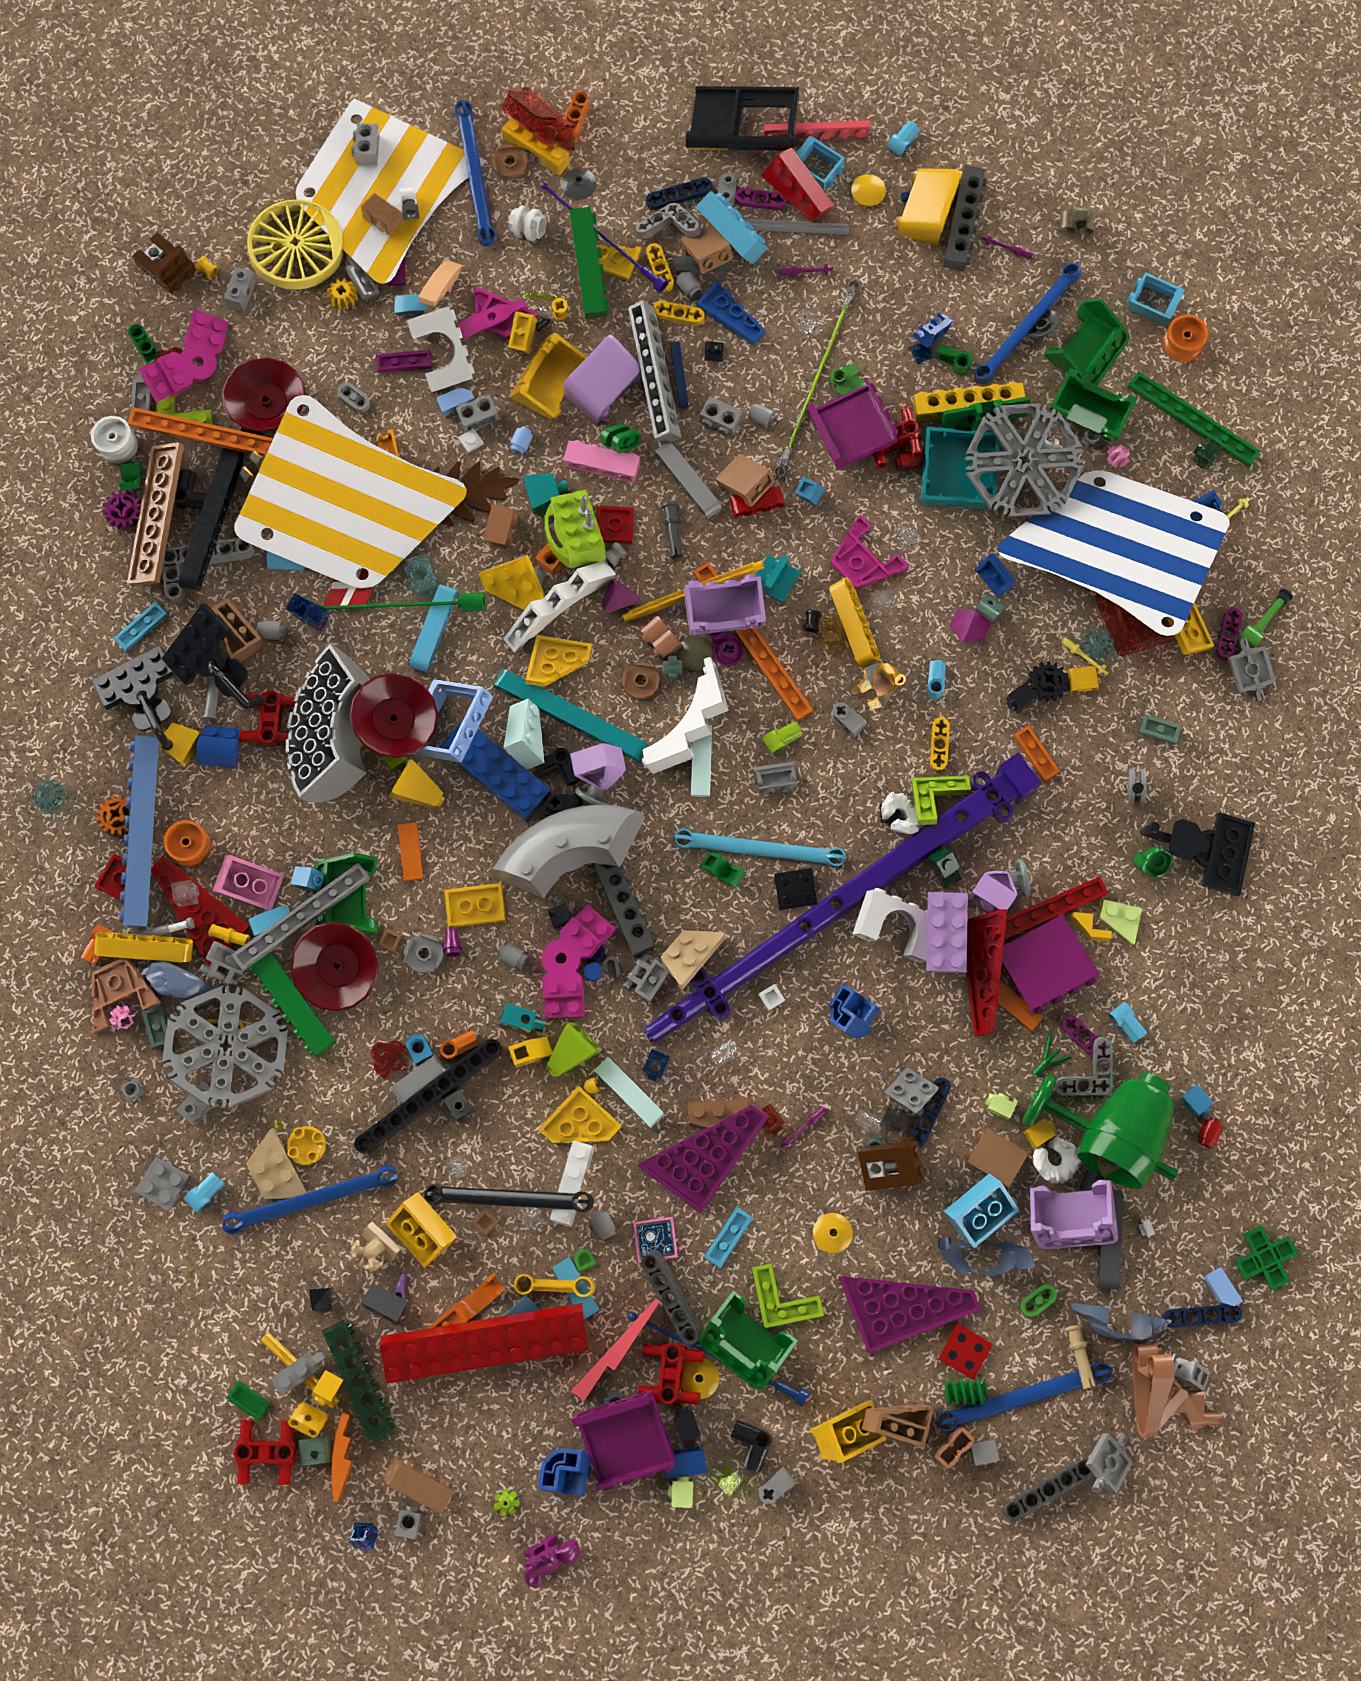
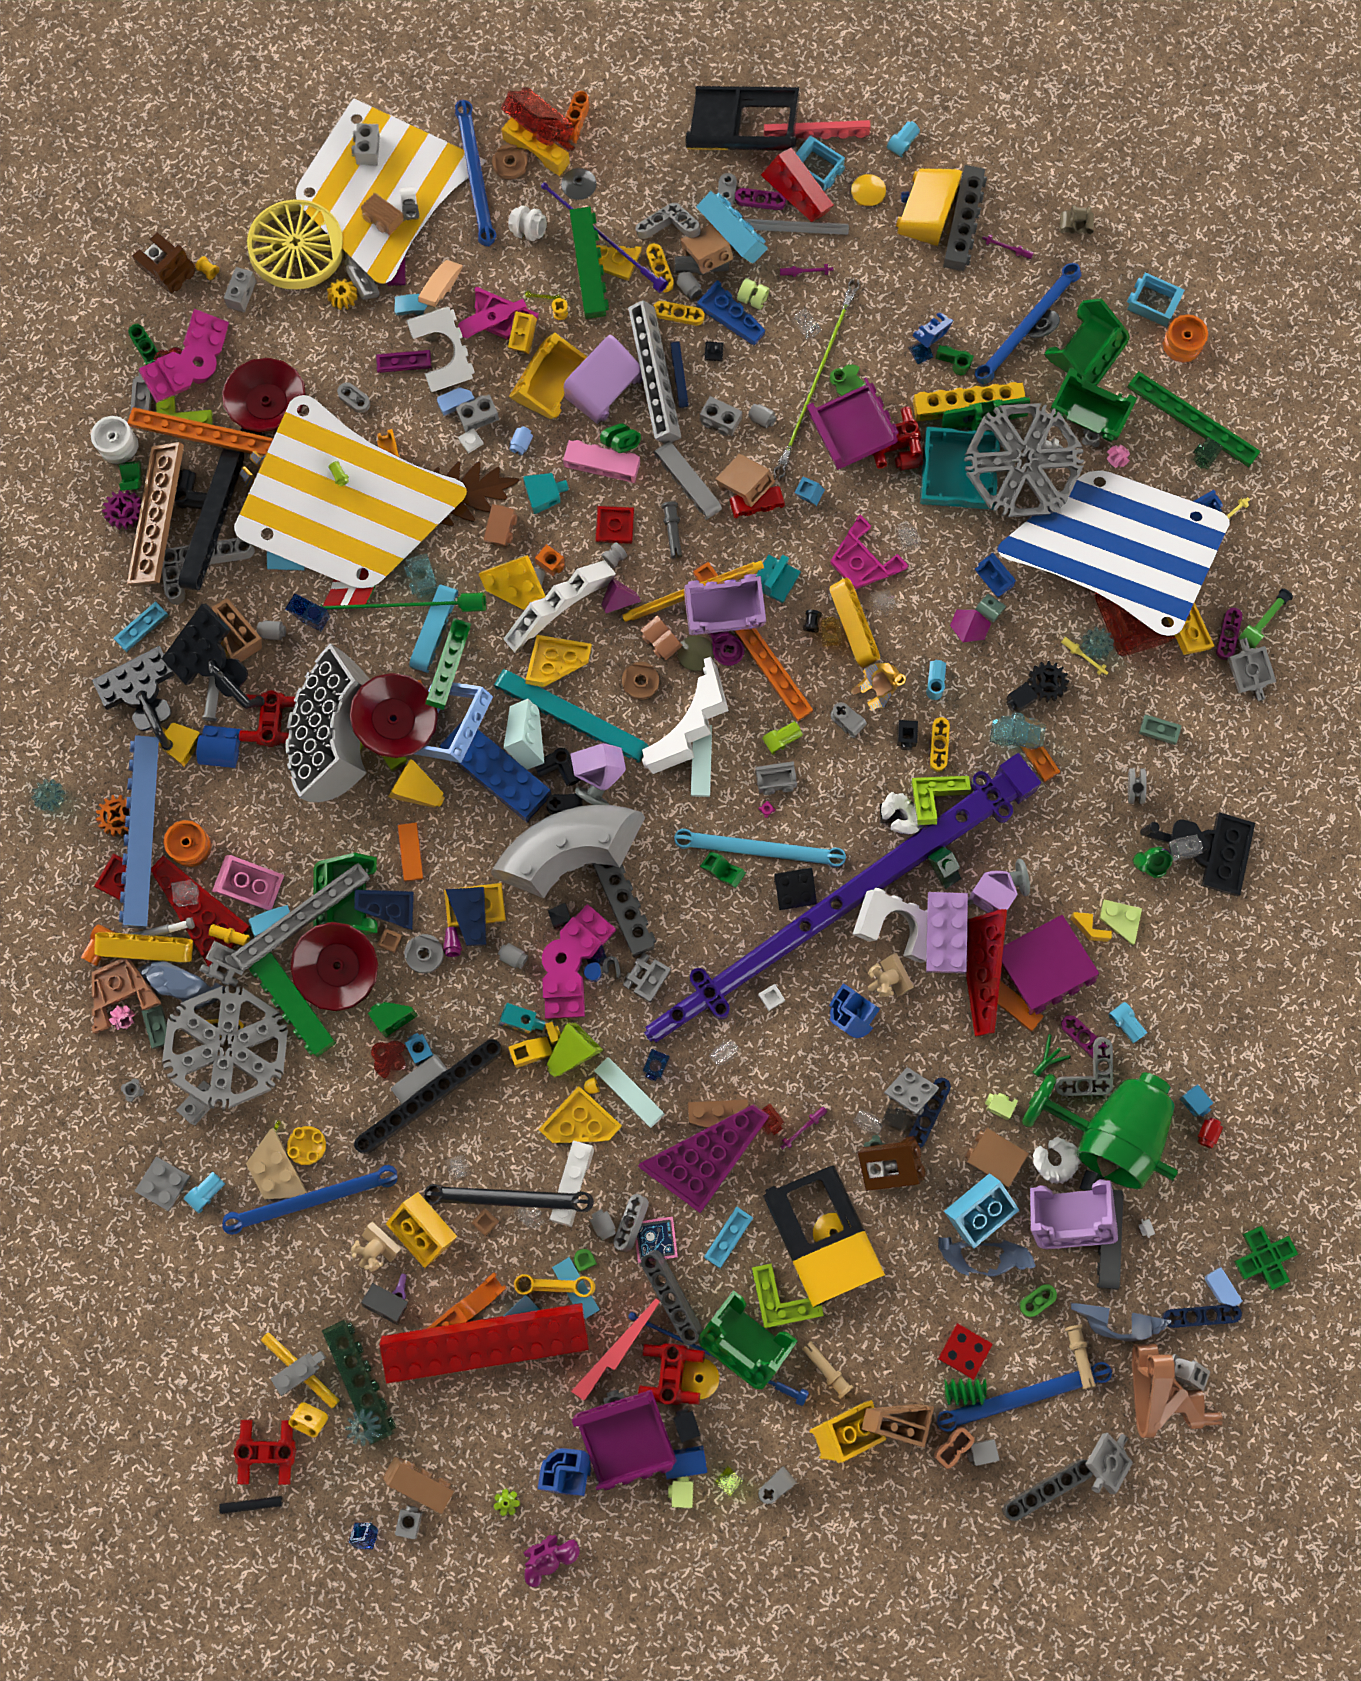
green tile [226,1380,272,1421] -> none
dark azure brick [290,866,325,892] -> none
sand green piece [298,1436,332,1466] -> none
black slope [309,1288,332,1310] -> none
yellow brick [311,1370,343,1406] -> none
orange slope [331,1412,354,1502] -> none
orange piece [440,1030,480,1061] -> none
dark grey brick [444,1089,474,1122] -> none
arm [535,305,551,332] -> none
lime piece [545,490,606,568] -> none
dark blue beam [646,178,712,210] -> none
tan wing [661,930,726,990] -> none
sand green gear [663,656,682,680] -> none
black piece [731,1419,772,1473] -> none
magenta wing [839,1276,981,1353] -> none
red plate [1004,876,1109,940] -> none
yellow brick [1023,1118,1056,1149] -> none
yellow piece [1066,666,1099,693] -> none
none -> black piece [219,1496,283,1514]
none -> lime pin [328,461,349,486]
none -> clear light blue gear [345,1409,381,1446]
none -> dark blue wing [354,890,414,930]
none -> green slope [368,1002,418,1038]
none -> plate [425,618,471,710]
none -> dark blue wing [445,887,487,946]
none -> yellow plate [545,1022,561,1045]
none -> light grey beam [614,1194,649,1252]
none -> yellowish green wheel [737,278,770,310]
none -> dark pink piece [759,801,775,818]
none -> piece [763,1165,886,1308]
none -> tan pin [802,1341,853,1399]
none -> tan piece [868,953,914,997]
none -> black brick [897,720,918,750]
none -> clear light blue brick [989,713,1046,749]
none -> clear brick [1169,835,1203,861]

